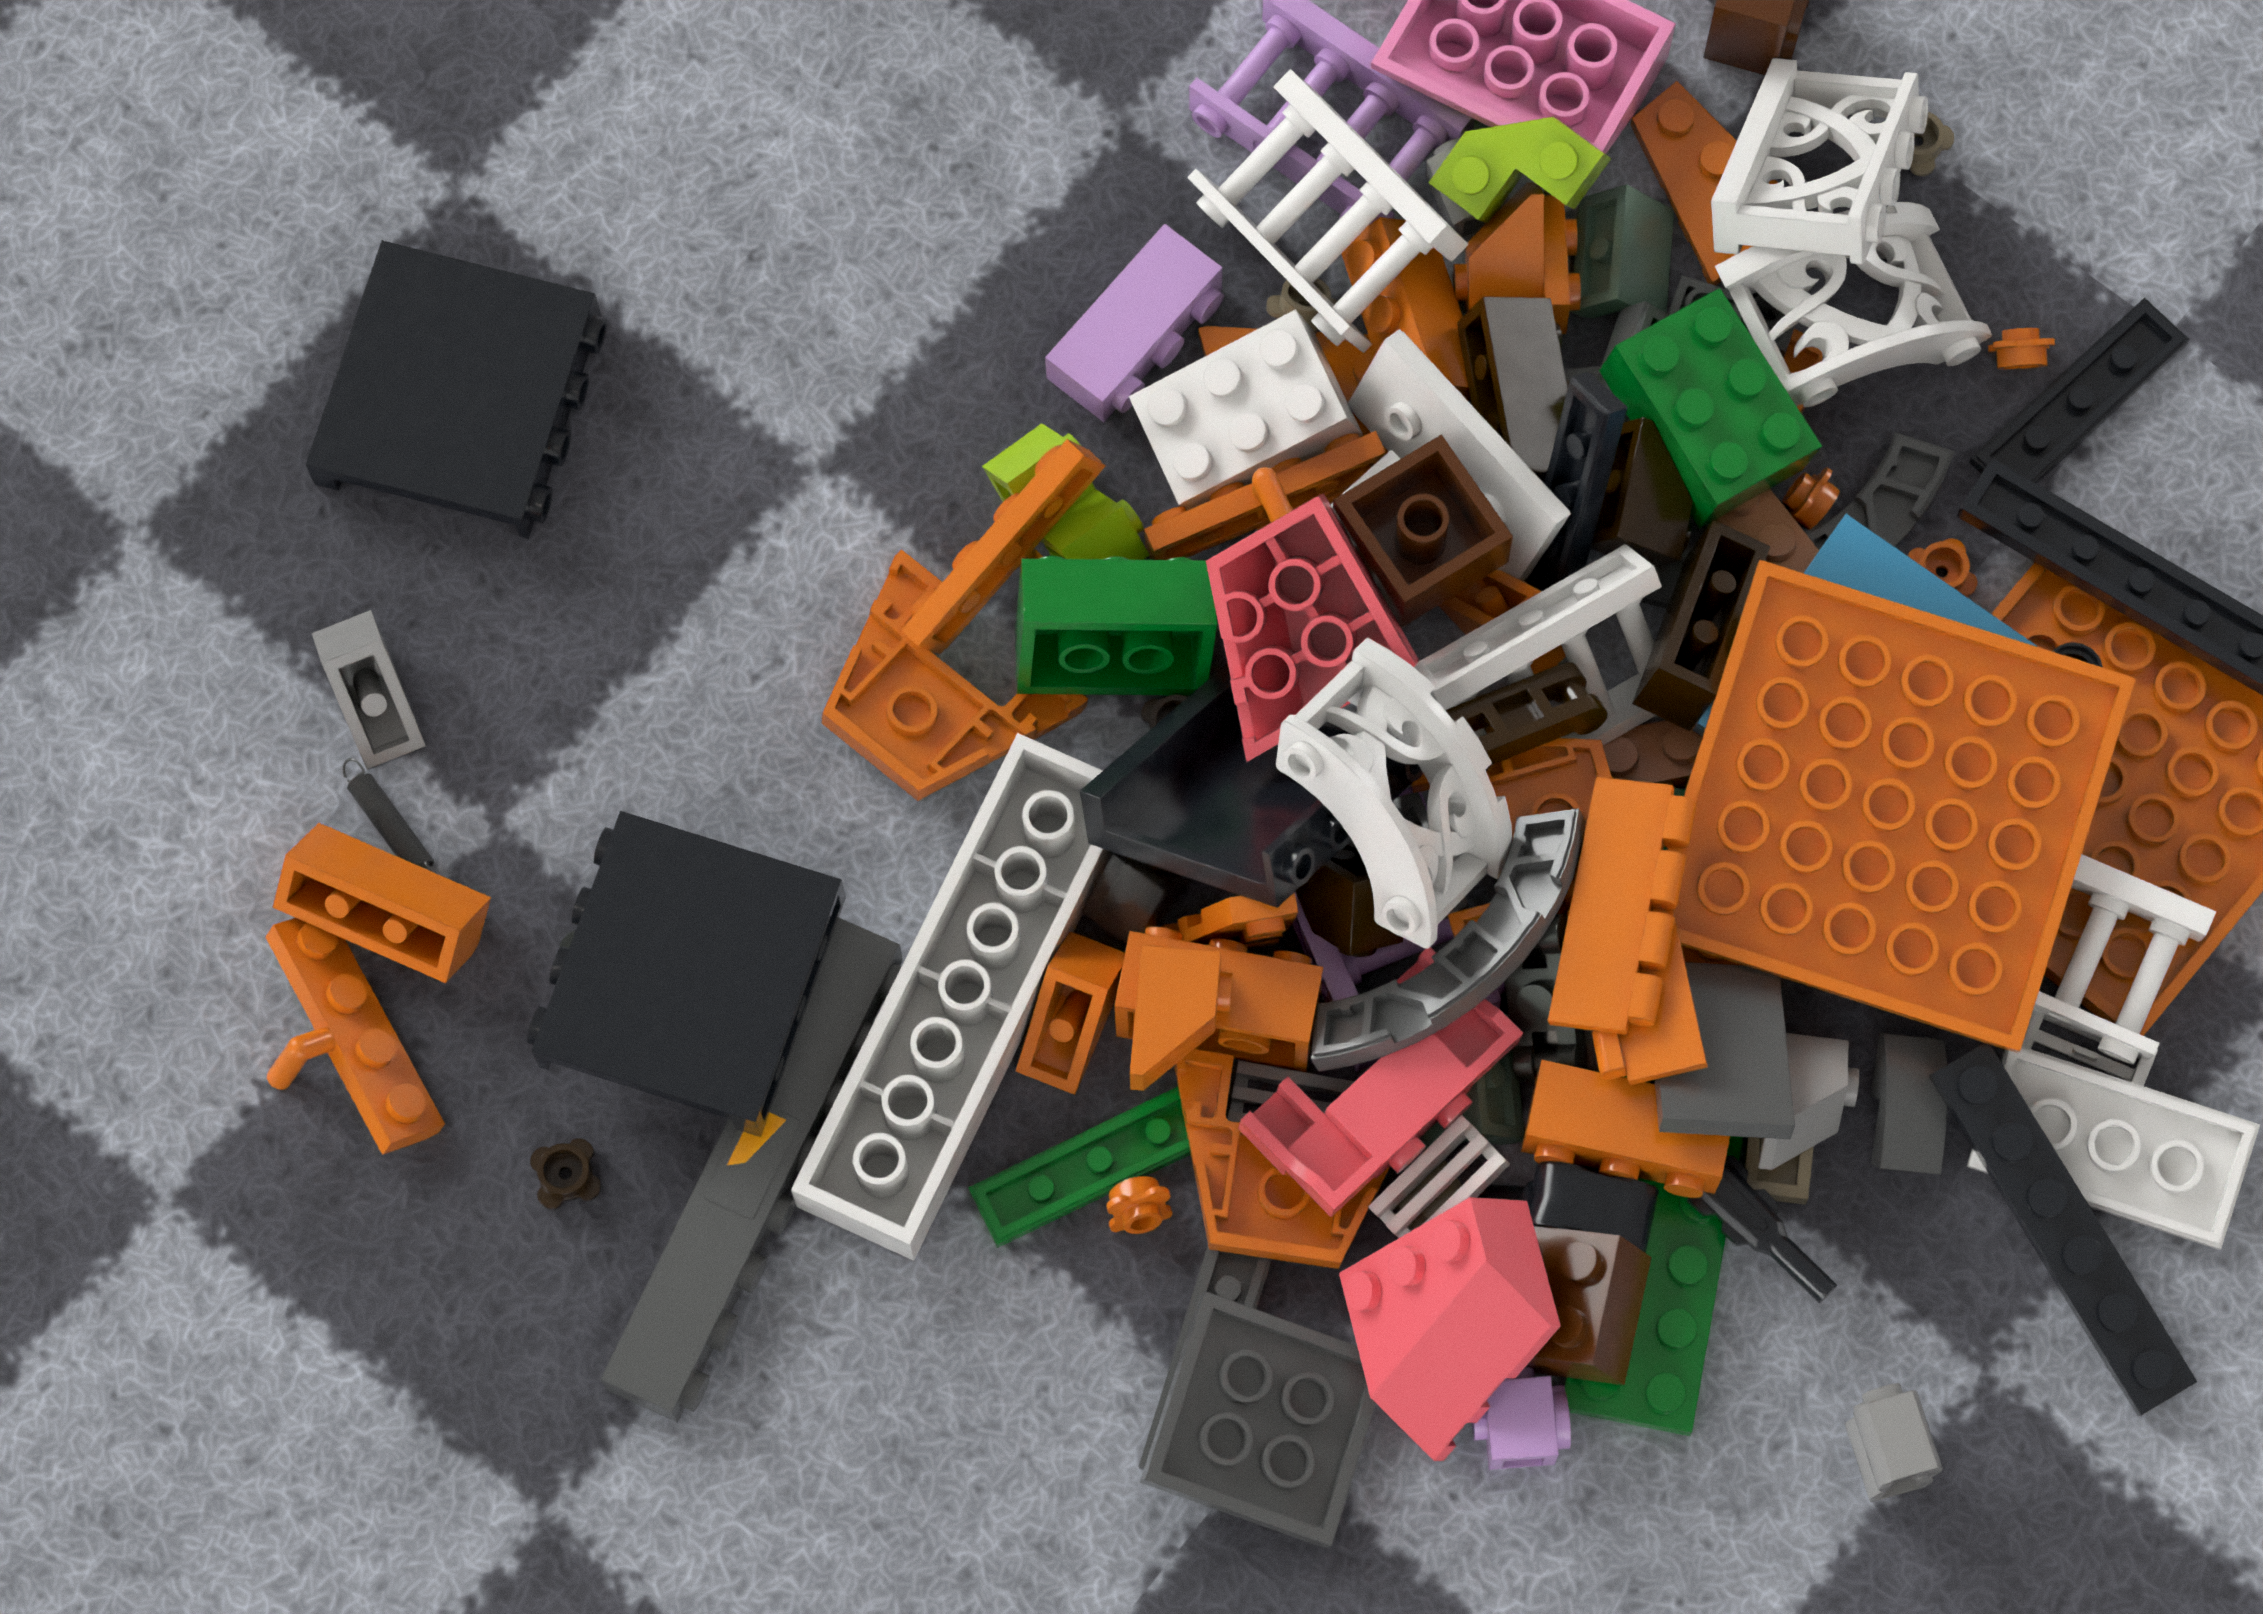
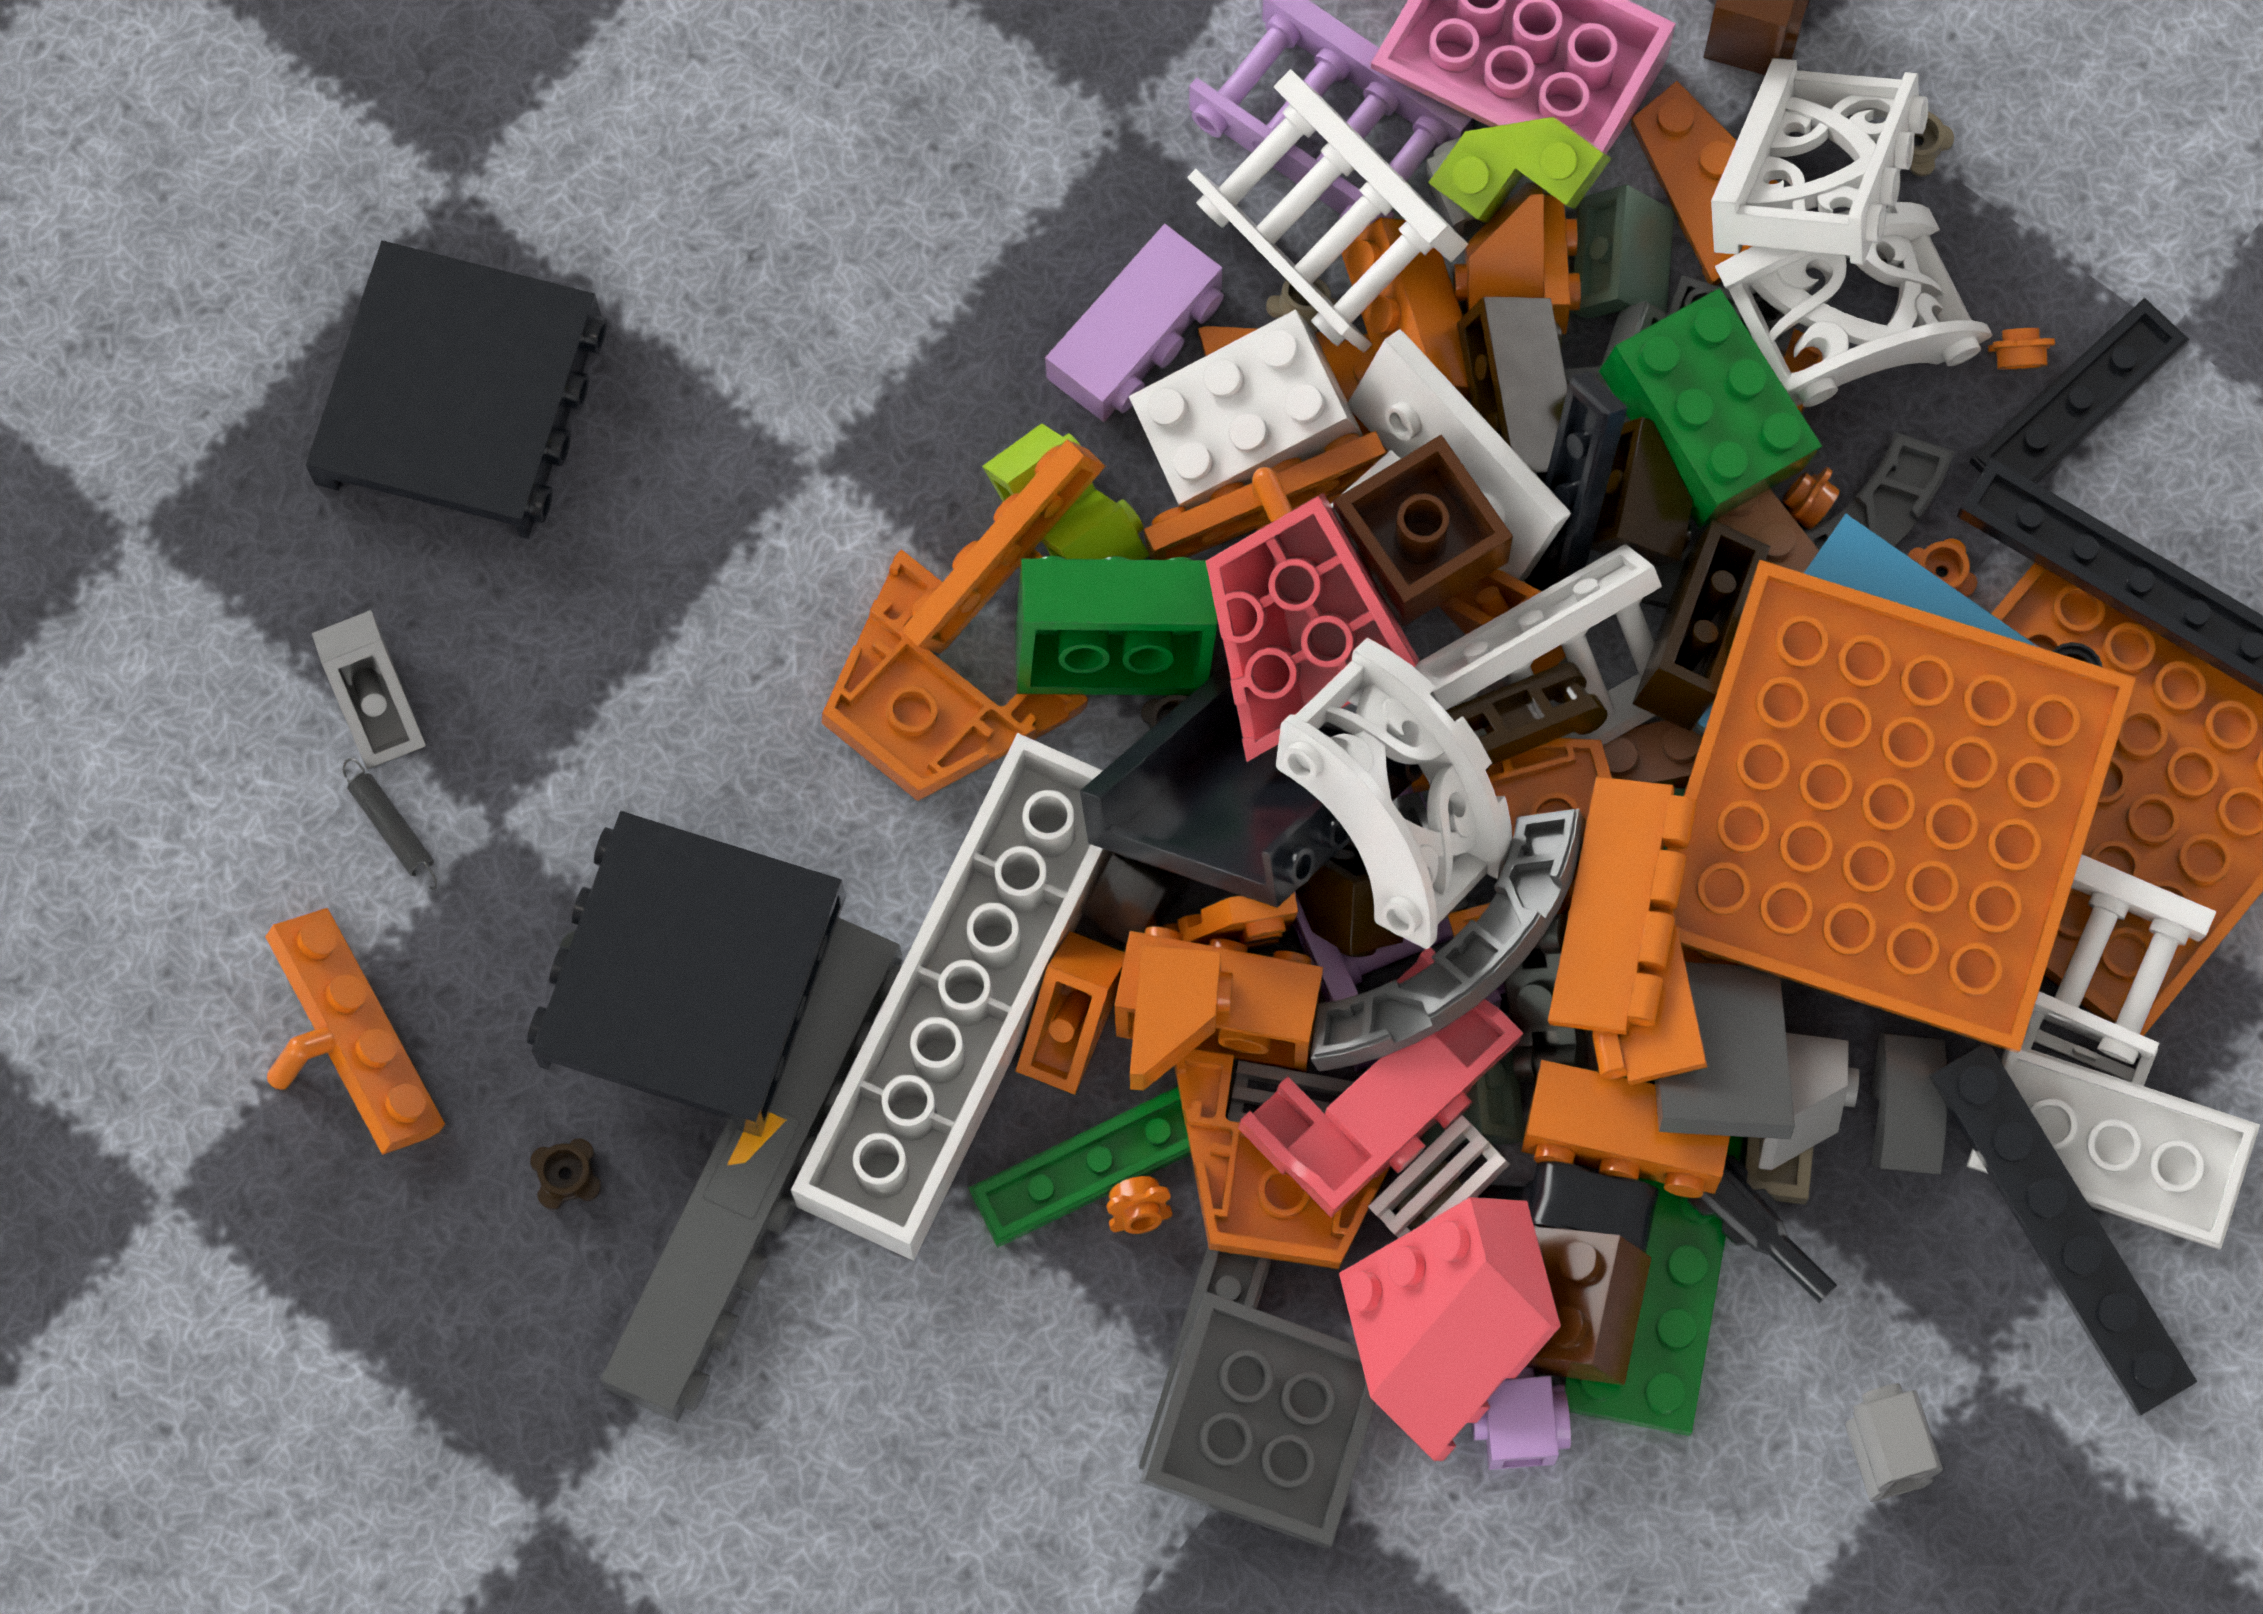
orange brick [272,823,491,983] -> none

